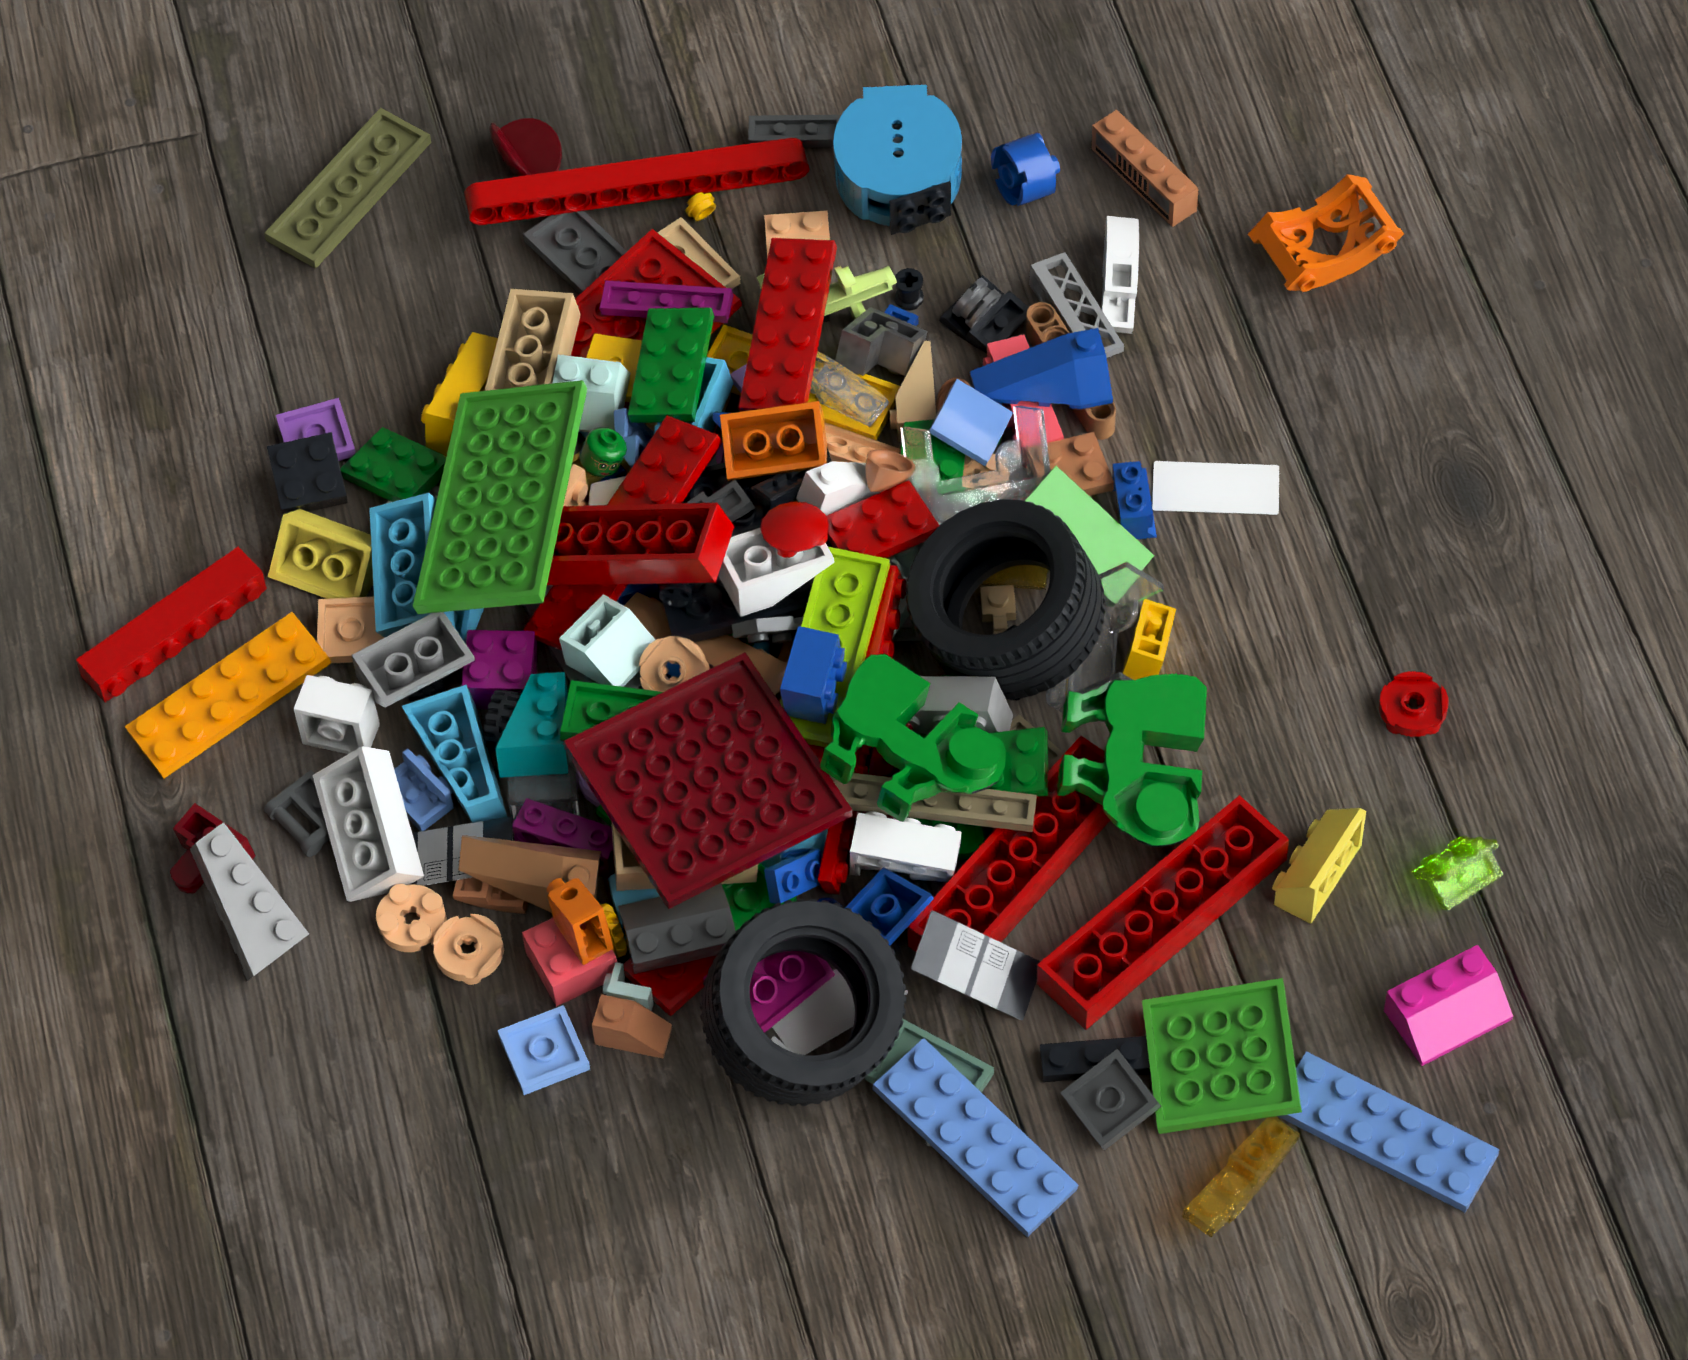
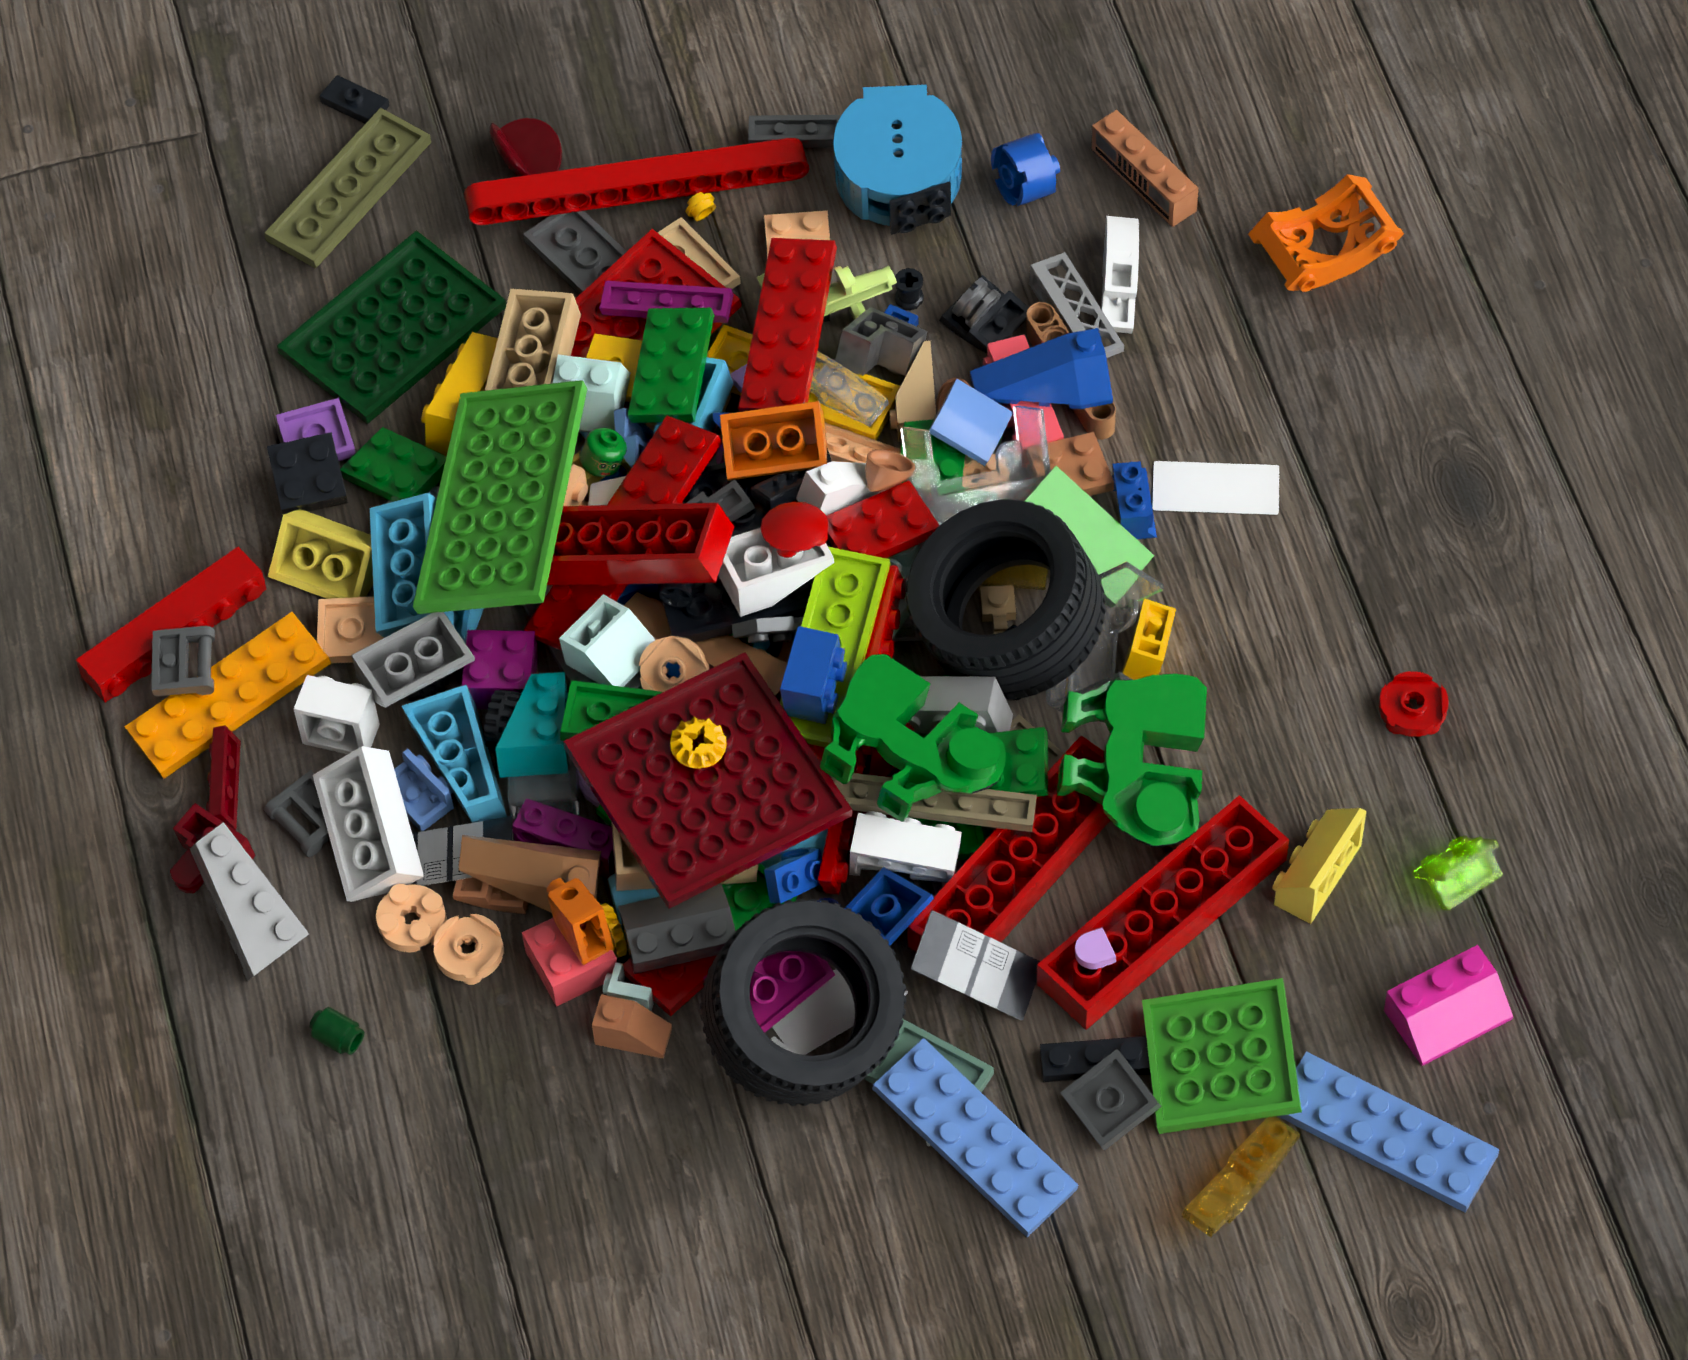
light blue plate [498,1005,590,1095] -> none
none -> dark grey plate [151,626,215,697]
none -> dark red plate [206,725,241,830]
none -> dark green plate [277,230,506,424]
none -> dark green brick [309,1007,365,1055]
none -> black plate [319,75,389,124]
none -> yellow gear [670,716,726,769]
none -> lavender tile [1075,927,1116,969]

